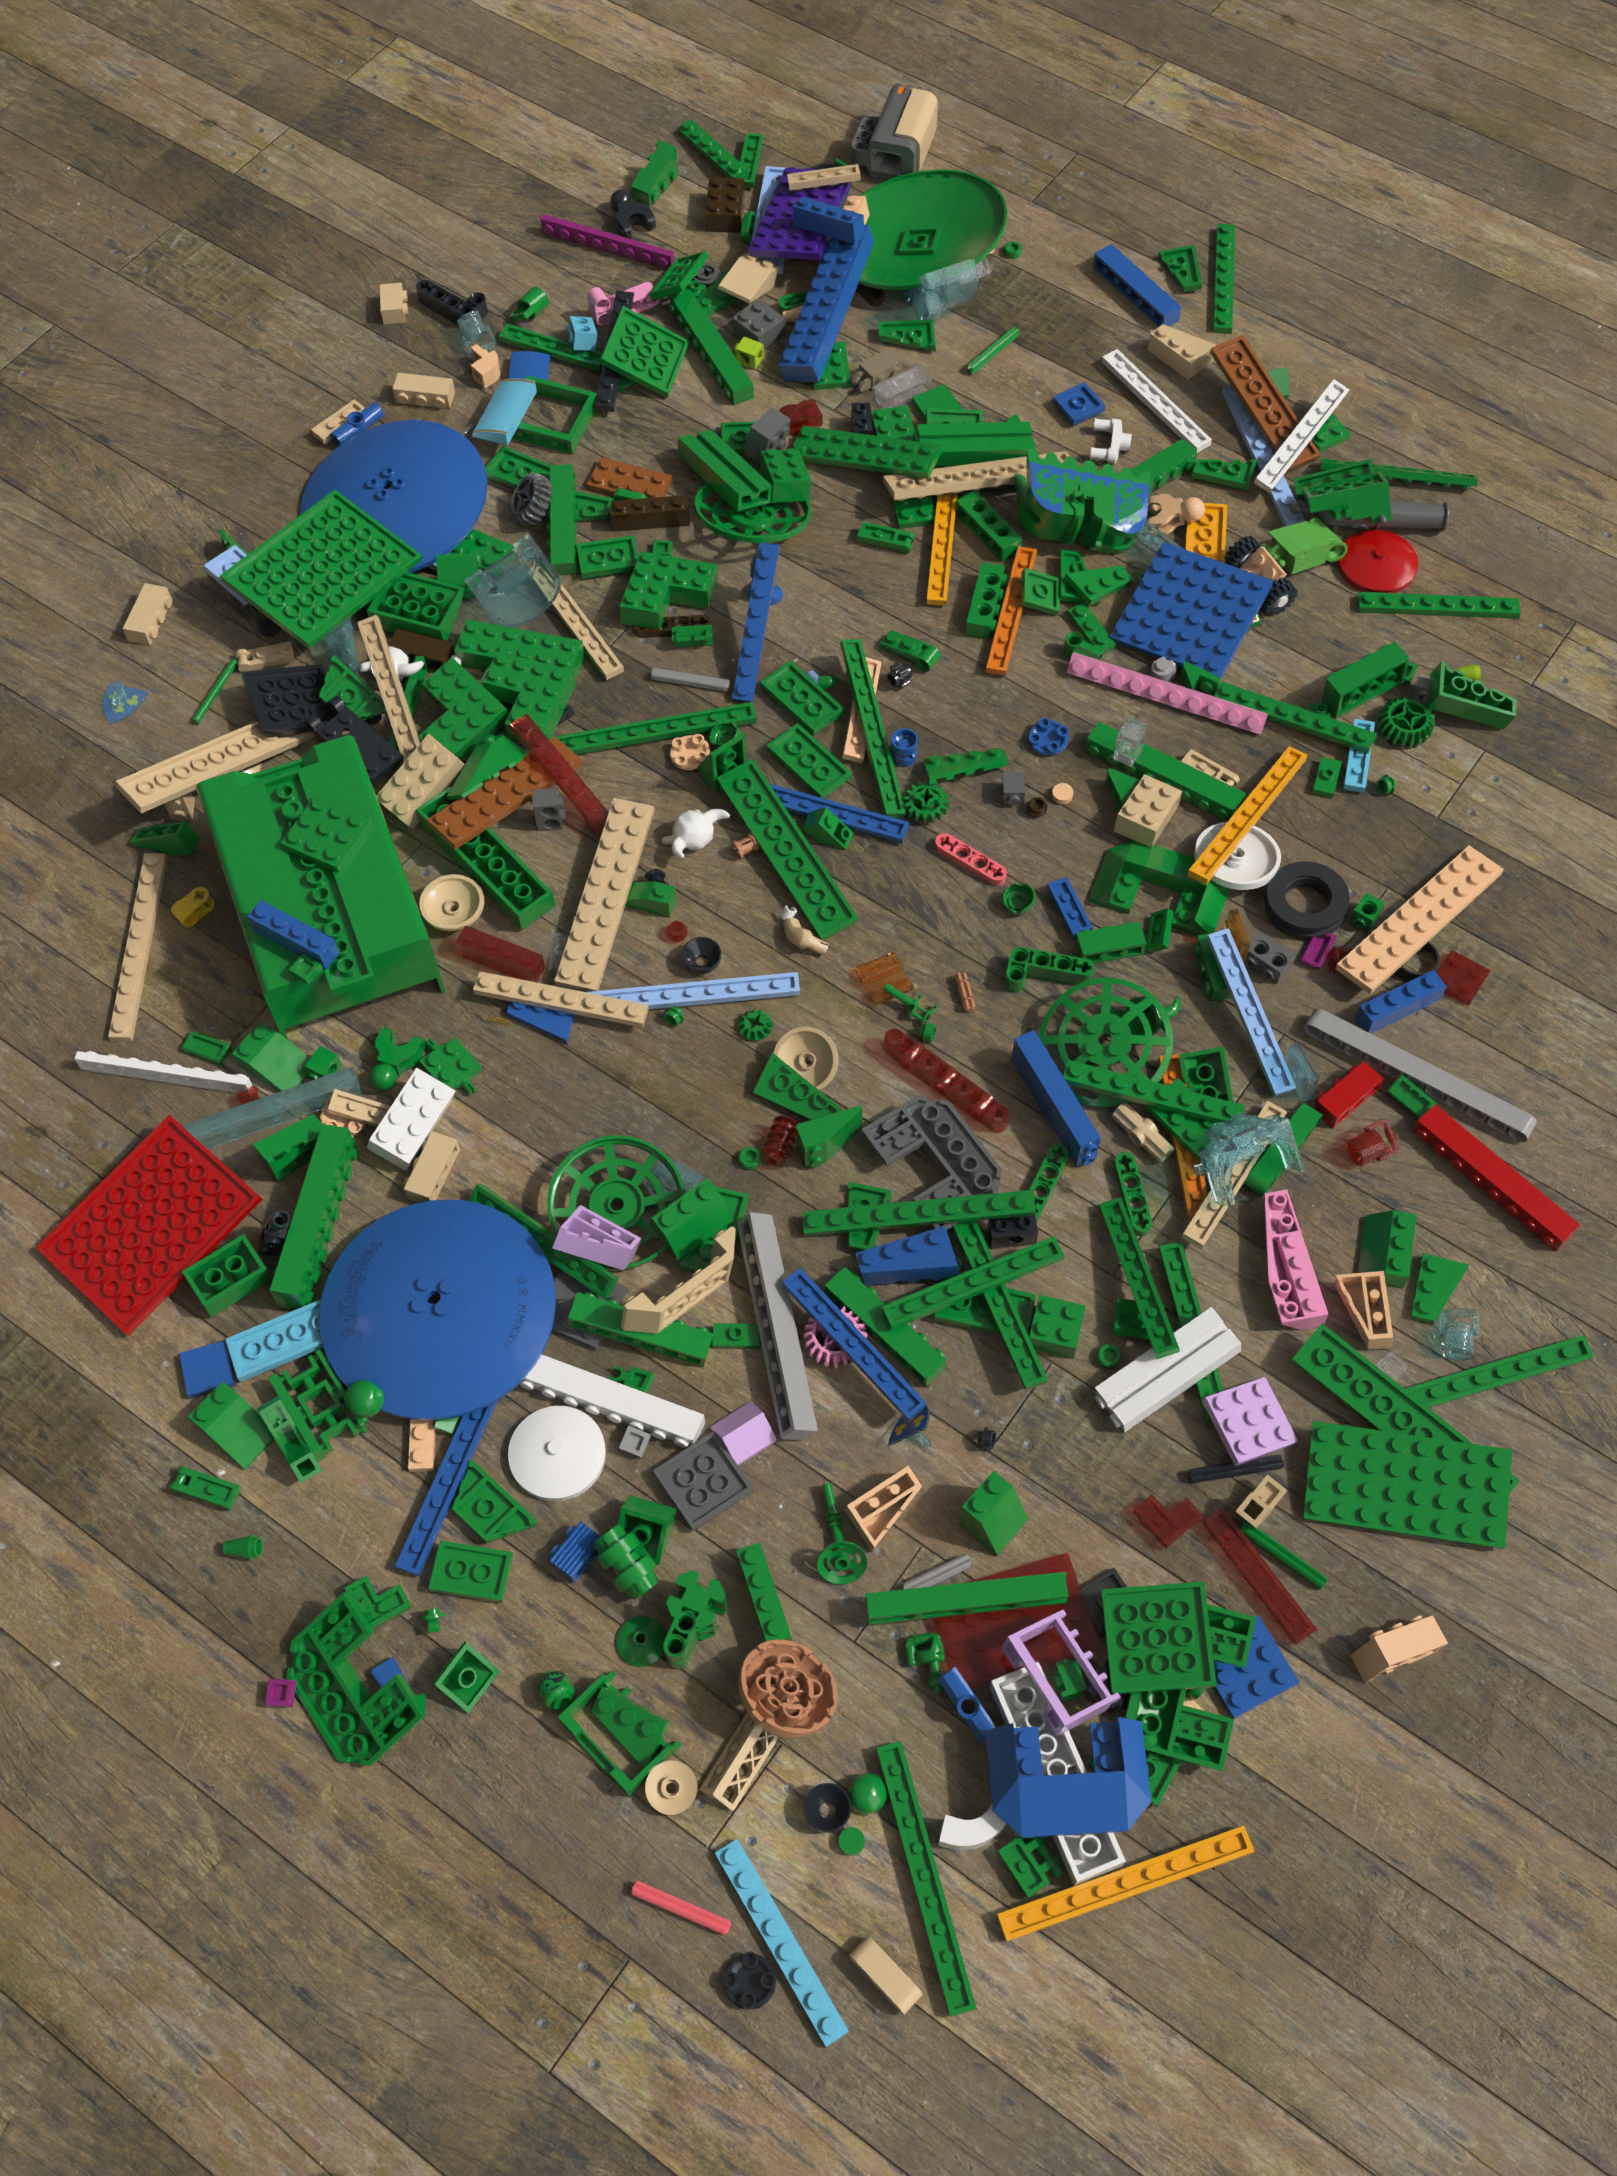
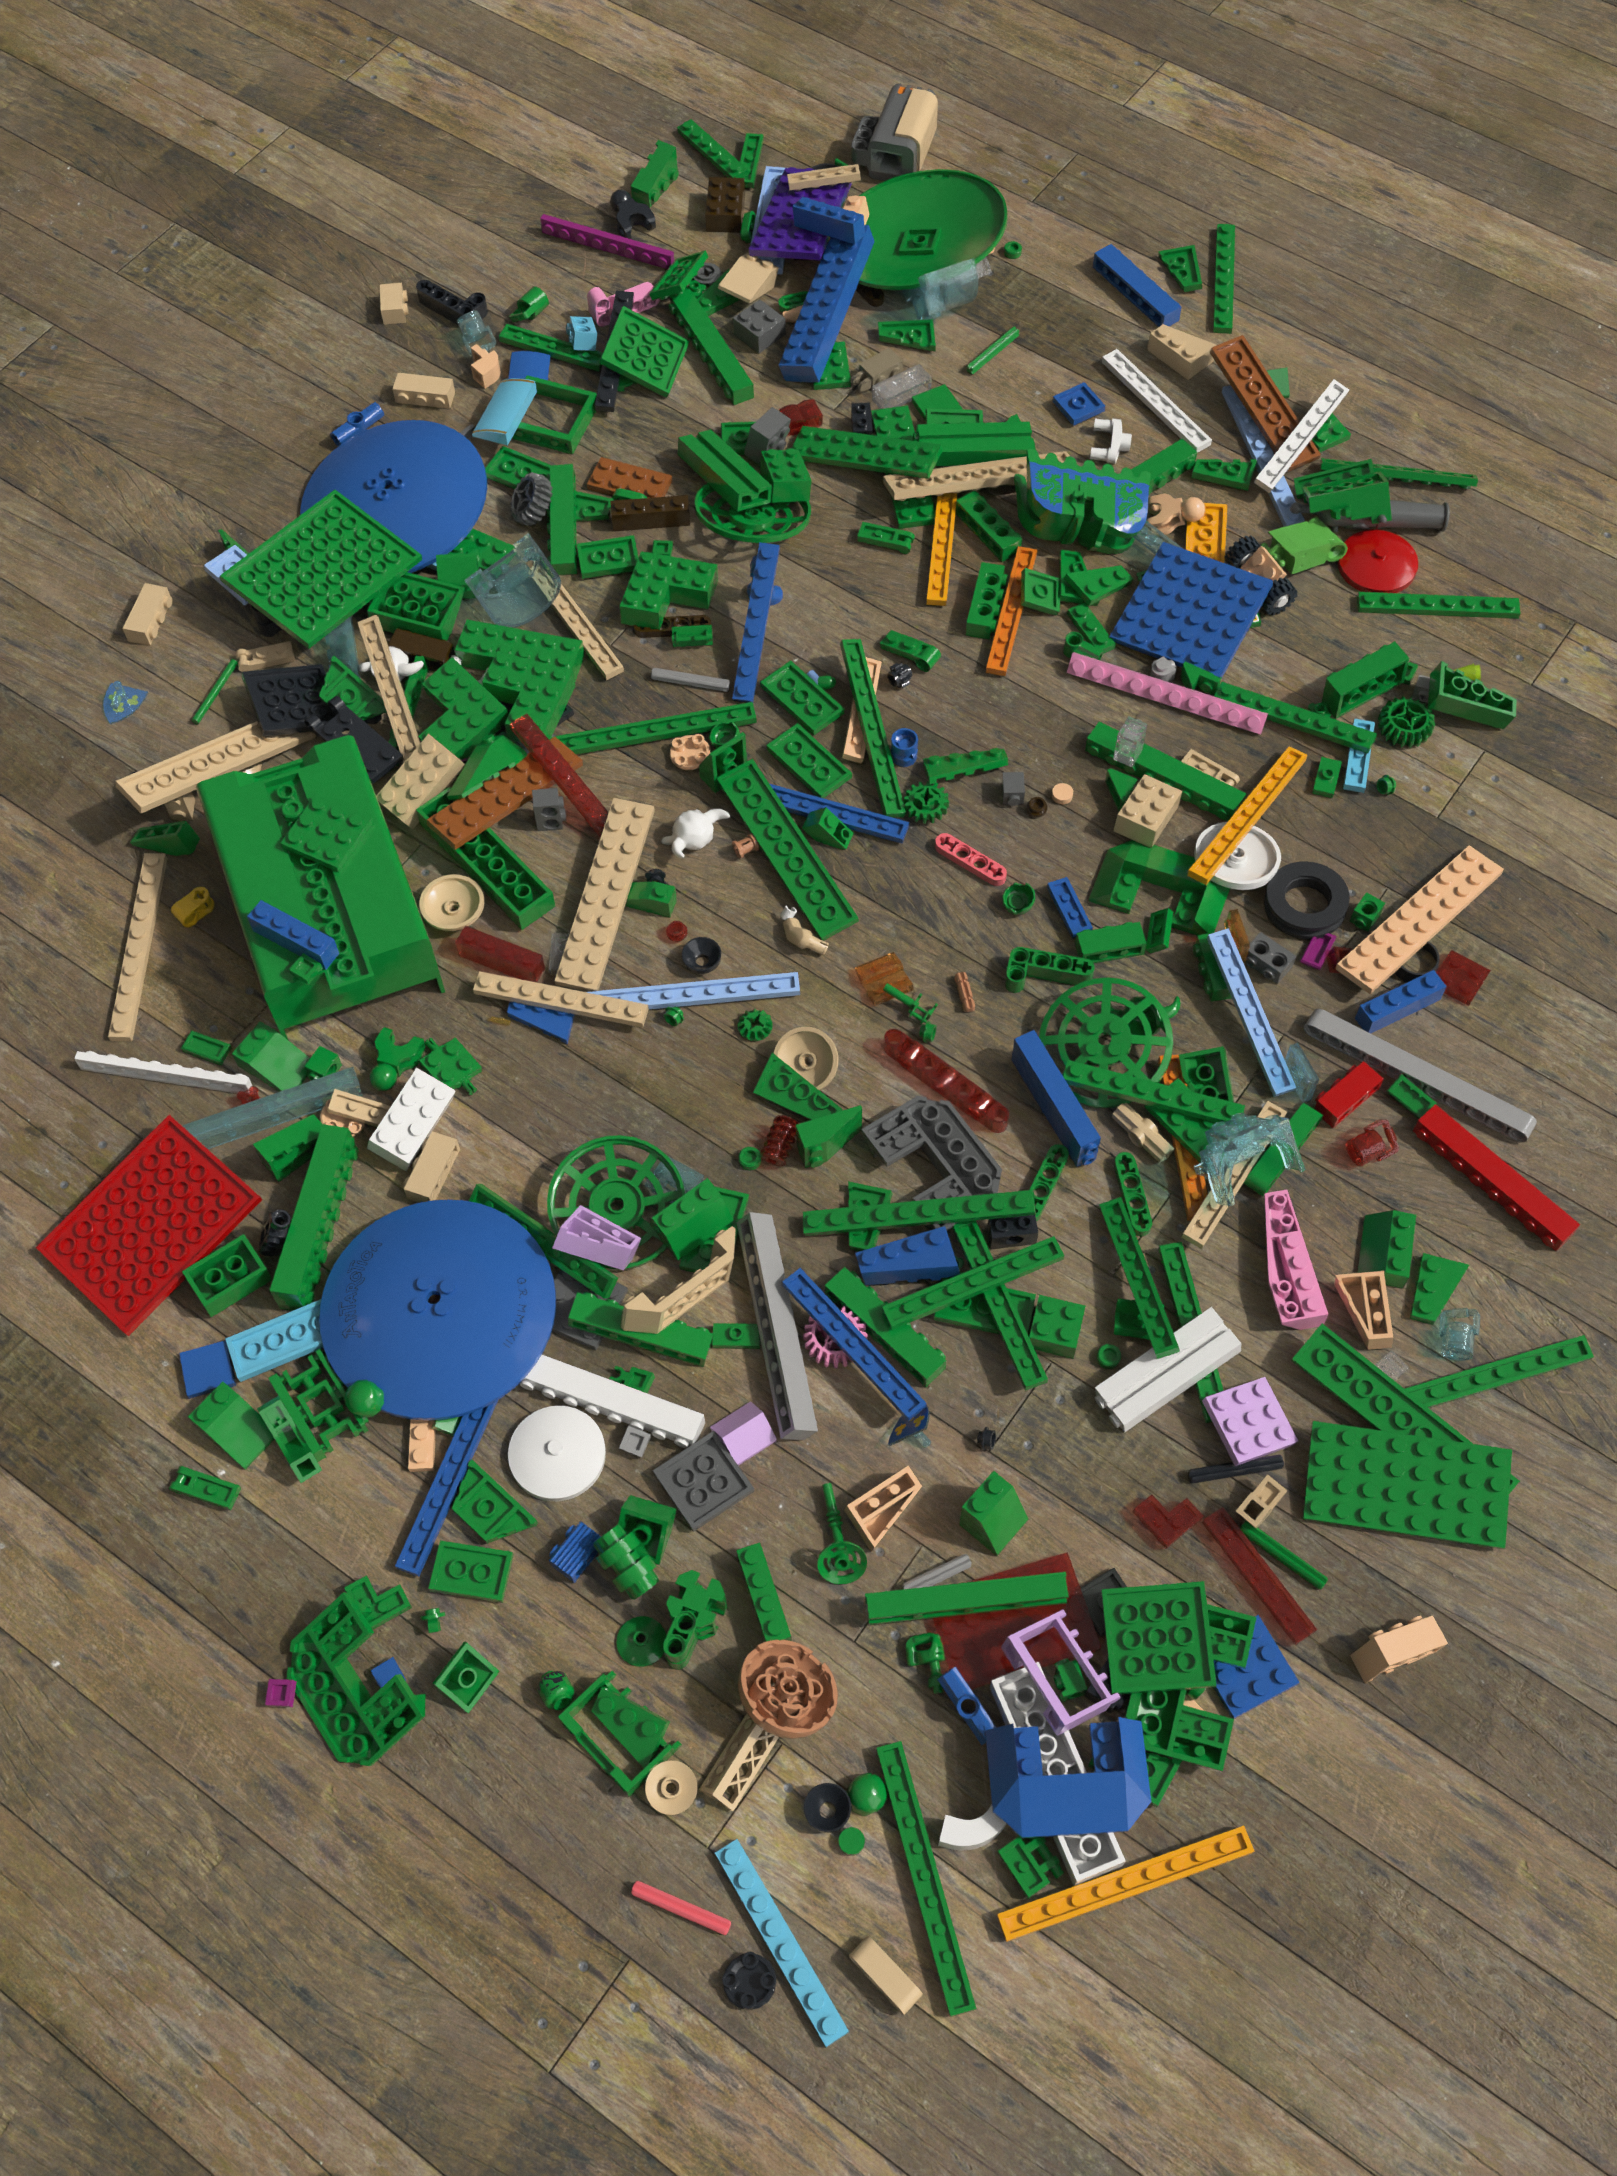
green cone [223,1535,263,1560] -> none
tan plate [311,399,365,445] -> none
lime brick [734,337,764,370] -> none
blue dish [1028,718,1069,755] -> none

